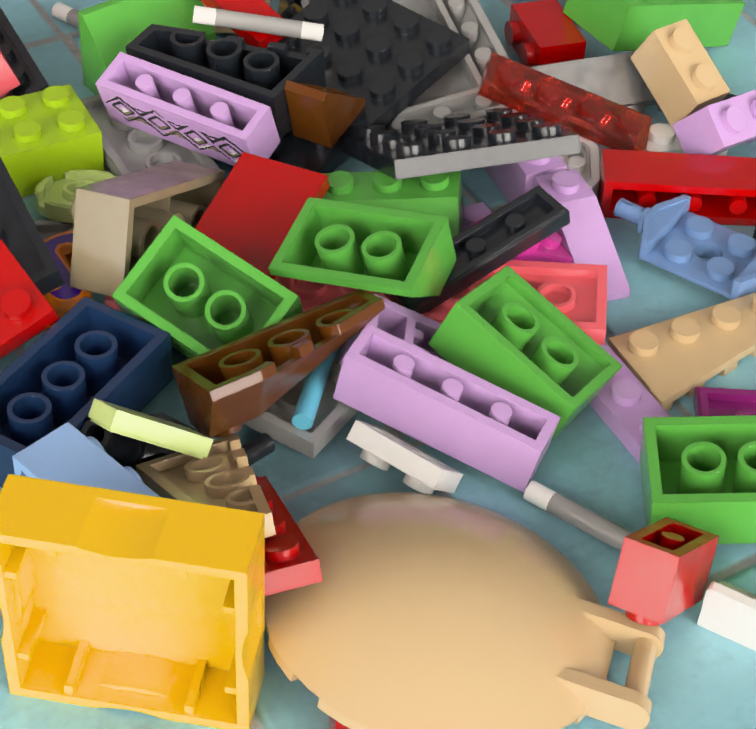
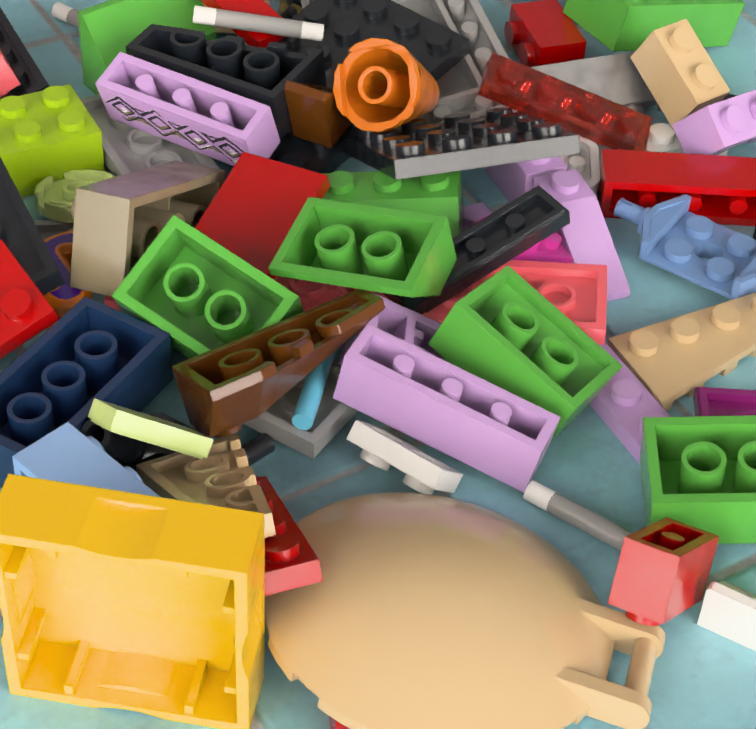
none -> orange cone [333,38,439,133]

